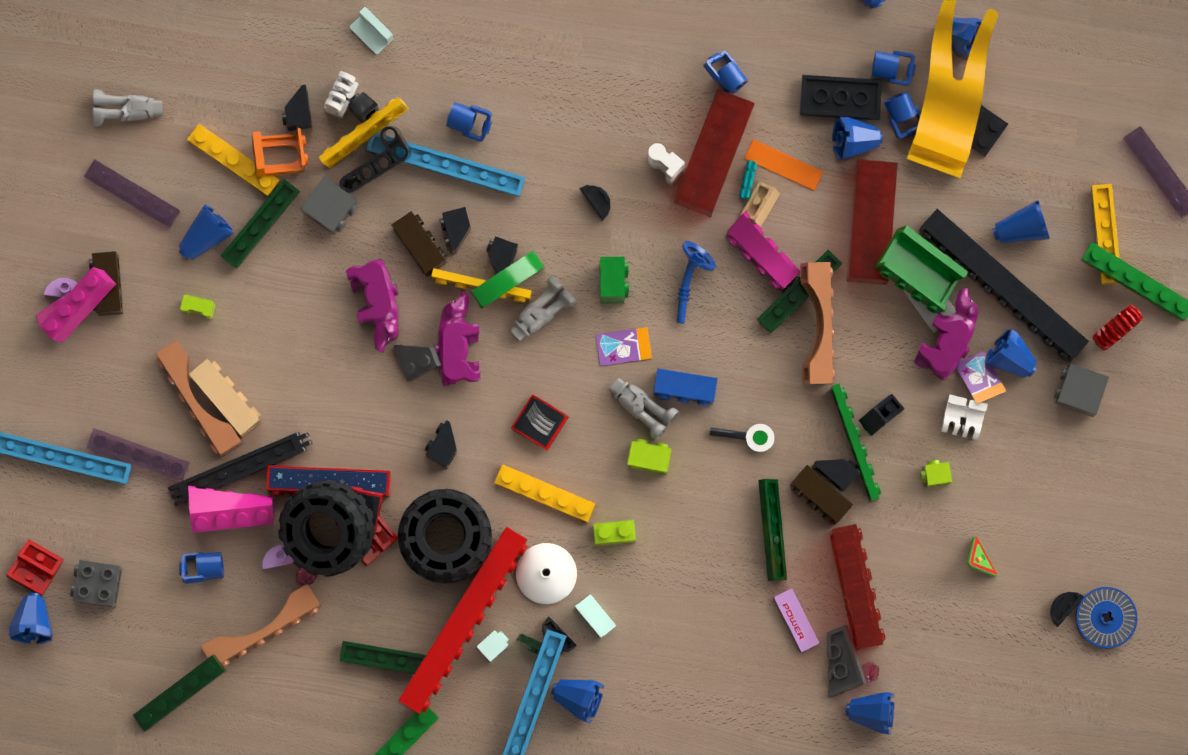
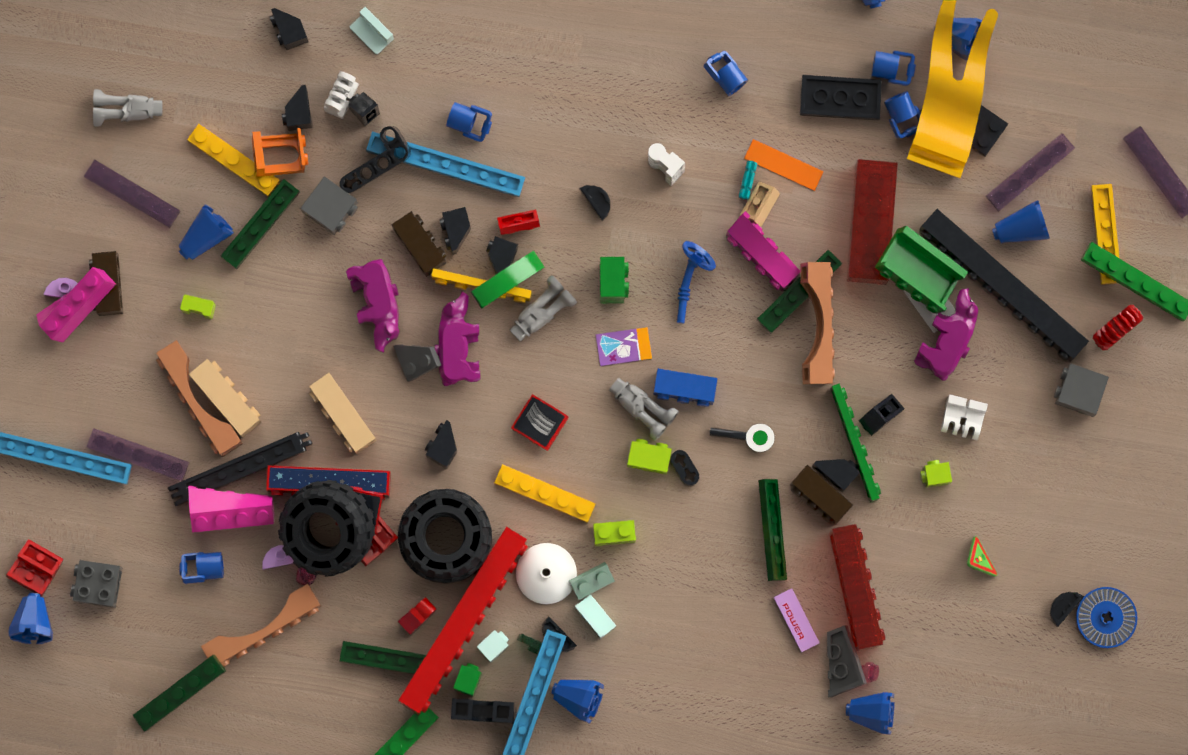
yellow plate [319,97,409,169] -> none
clear red brick [674,89,755,217] -> none
blue cone [832,117,883,160] -> none
sticker [956,351,1006,404] -> none
blue cone [984,329,1037,378] -> none
none -> black slope [269,8,308,50]
none -> tan brick [309,373,377,454]
none -> leg [398,597,437,636]
none -> black arch [451,698,514,724]
none -> green brick [453,663,482,697]
none -> red plate [497,209,540,235]
none -> sand green plate [569,562,615,600]
none -> black beam [671,450,699,486]
none -> clear purple plate [986,133,1075,212]

